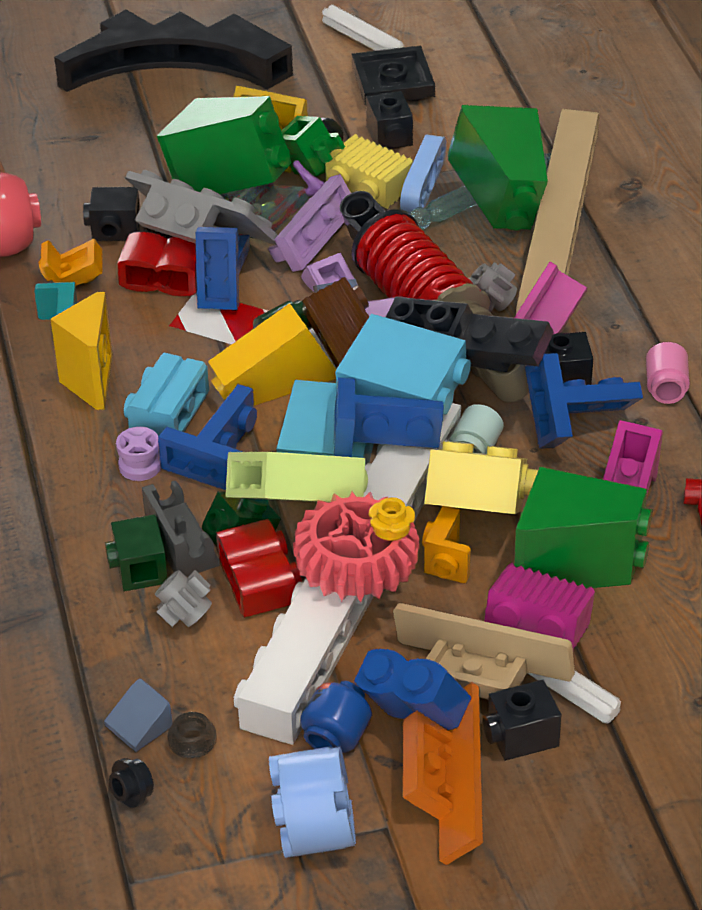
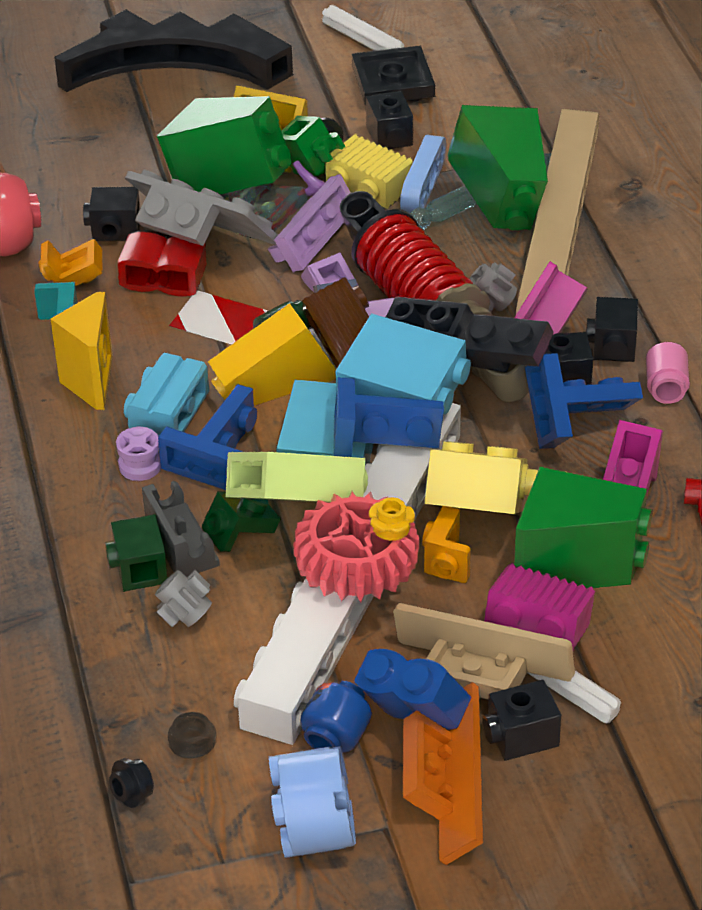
sand blue slope [104,679,173,752] -> none
blue bracket [195,227,250,310] -> none
red brick [216,519,302,618] -> none
light aqua brick [449,404,504,454] -> none
none -> black brick [586,297,638,362]

